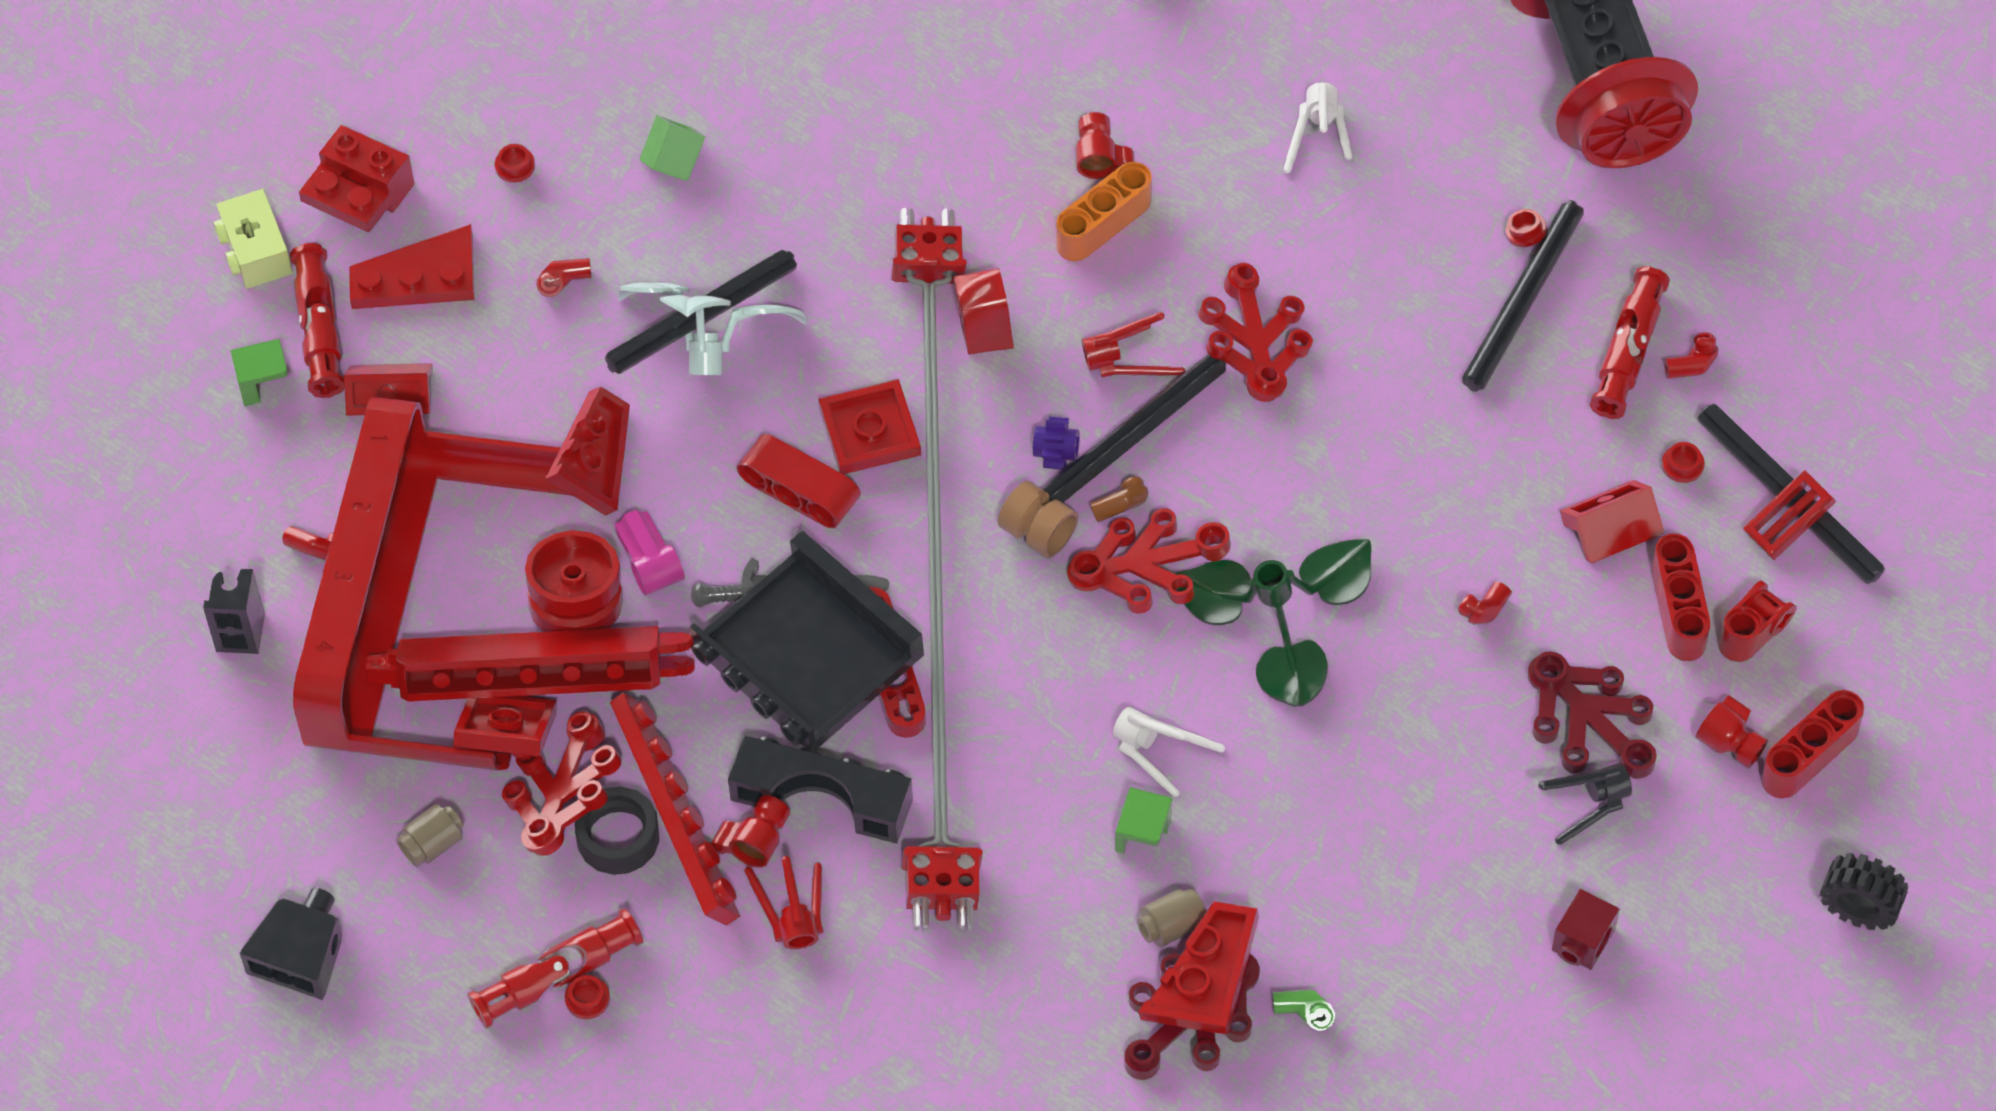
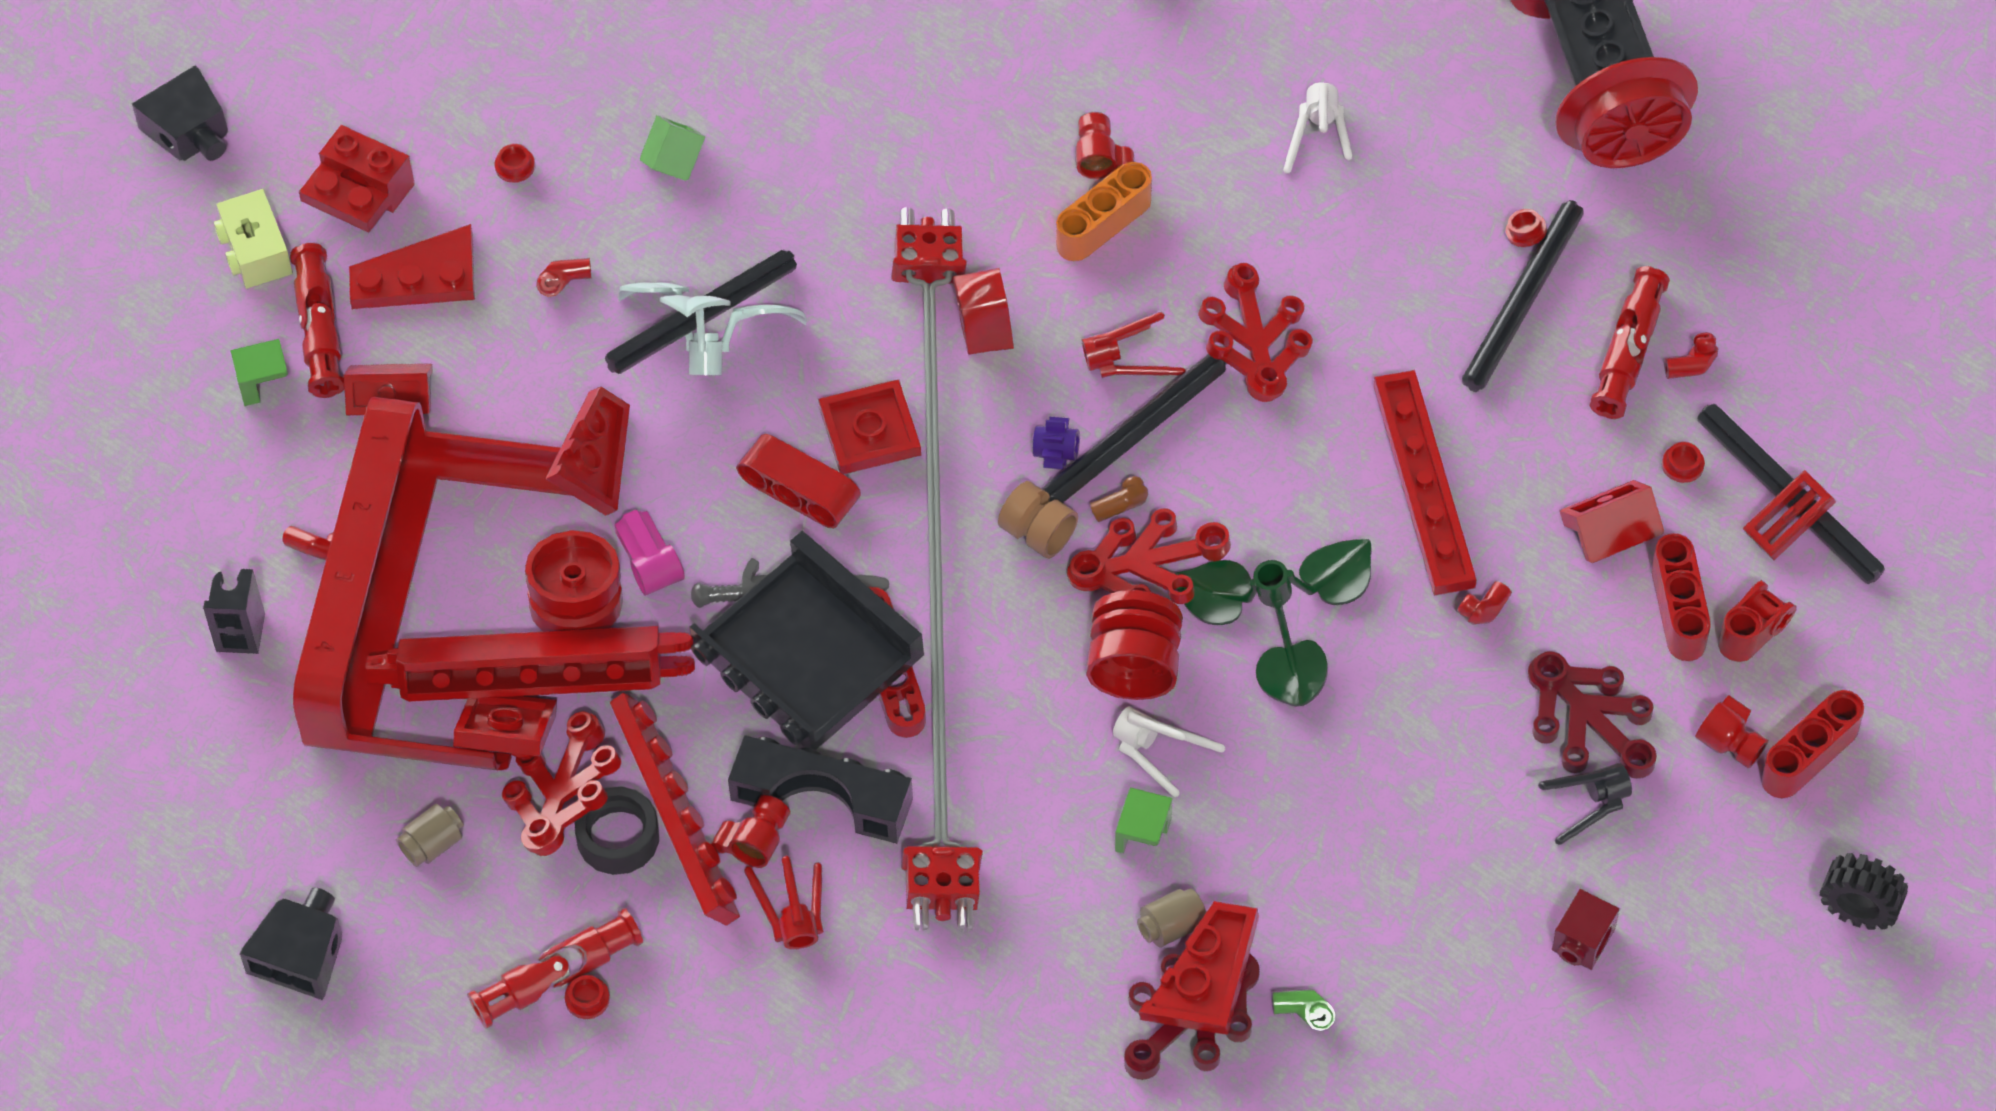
none -> black torso [132,65,228,161]
none -> red wheel [1086,590,1183,700]
none -> red plate [1374,370,1477,596]

